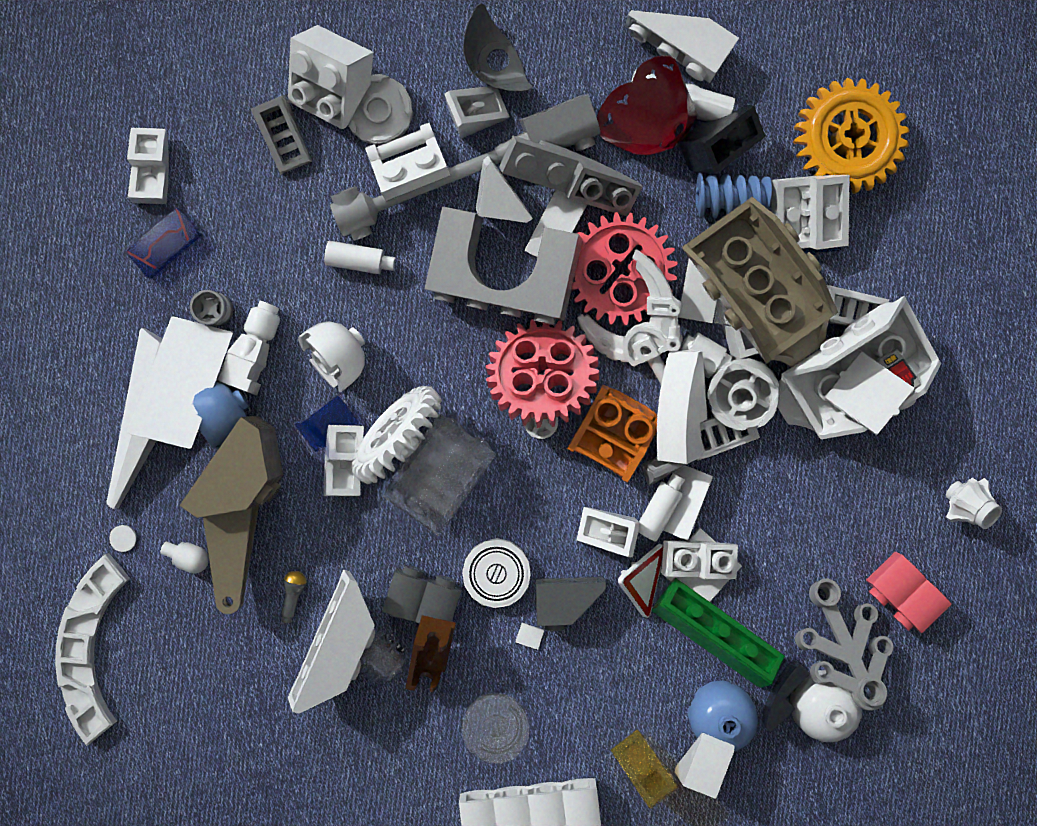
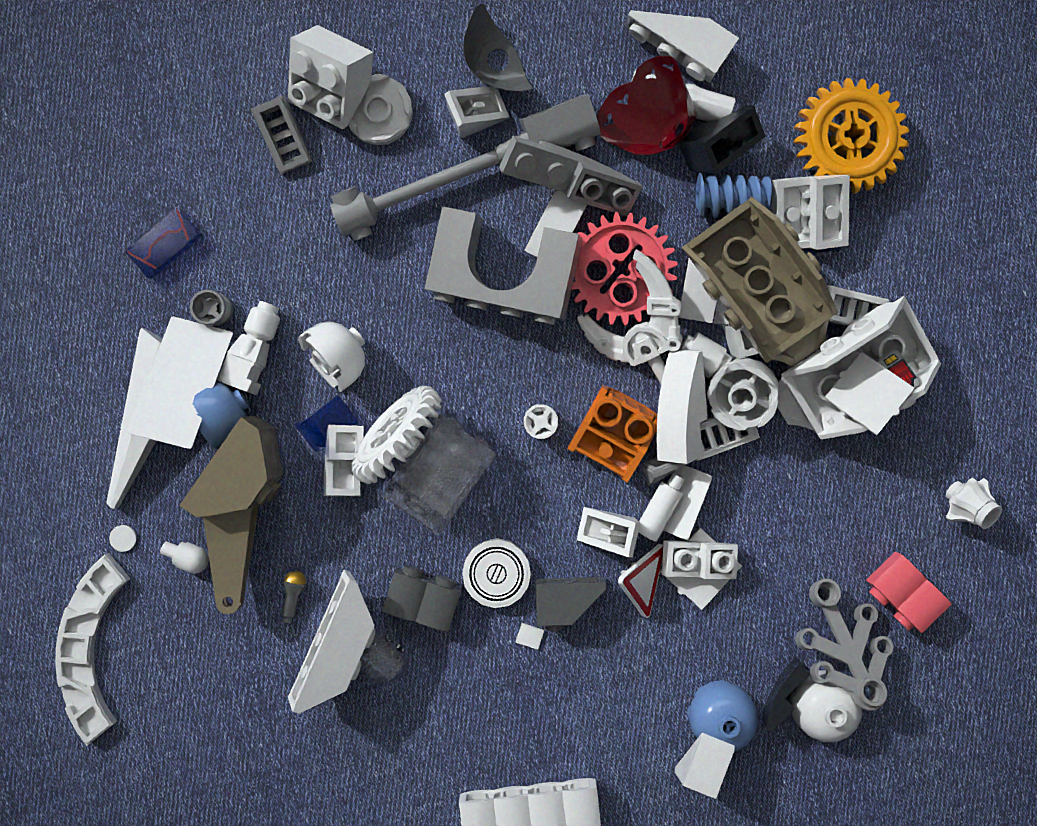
white slope [127,128,169,204] -> none
white cylinder [324,241,396,274] -> none
white plate [365,123,450,201] -> none
reddish brown hinge [405,615,456,692] -> none
clear tile [462,693,529,764] -> none
white slope [476,156,533,223] -> none
coral gear [486,319,599,428] -> none
clear yellow slope [611,729,679,809] -> none
green slope [652,578,785,688] -> none

